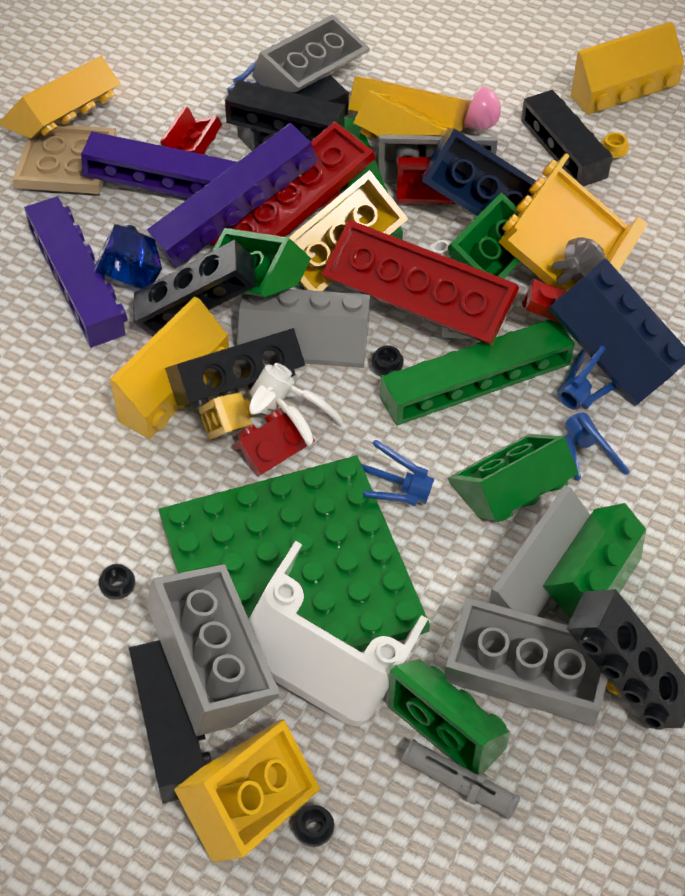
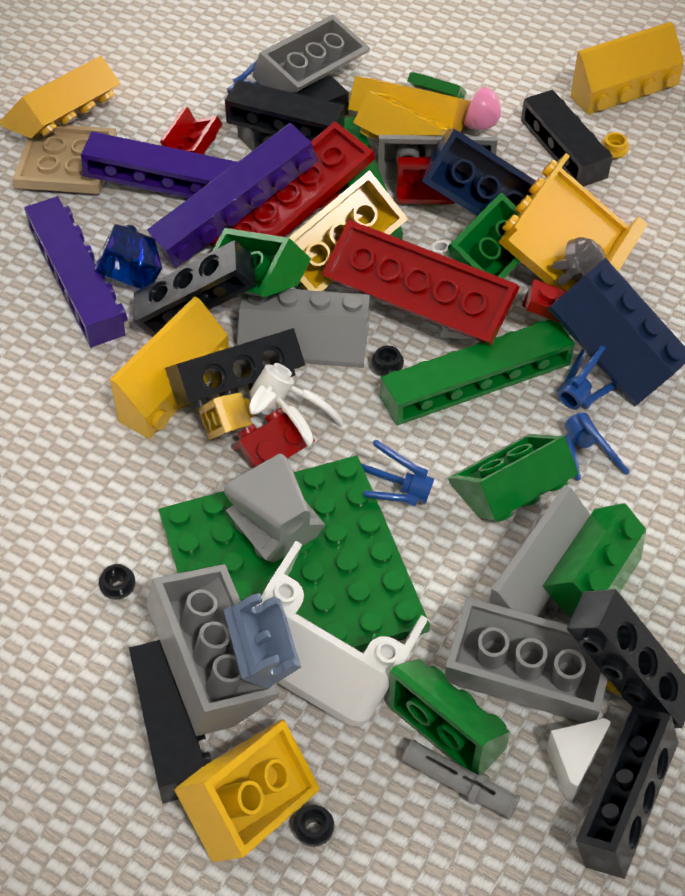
none -> sand blue hinge [223,593,301,689]
none -> light grey piece [224,454,325,562]
none -> green tile [407,71,467,99]
none -> white slope [546,718,611,803]
none -> black brick [576,706,679,879]

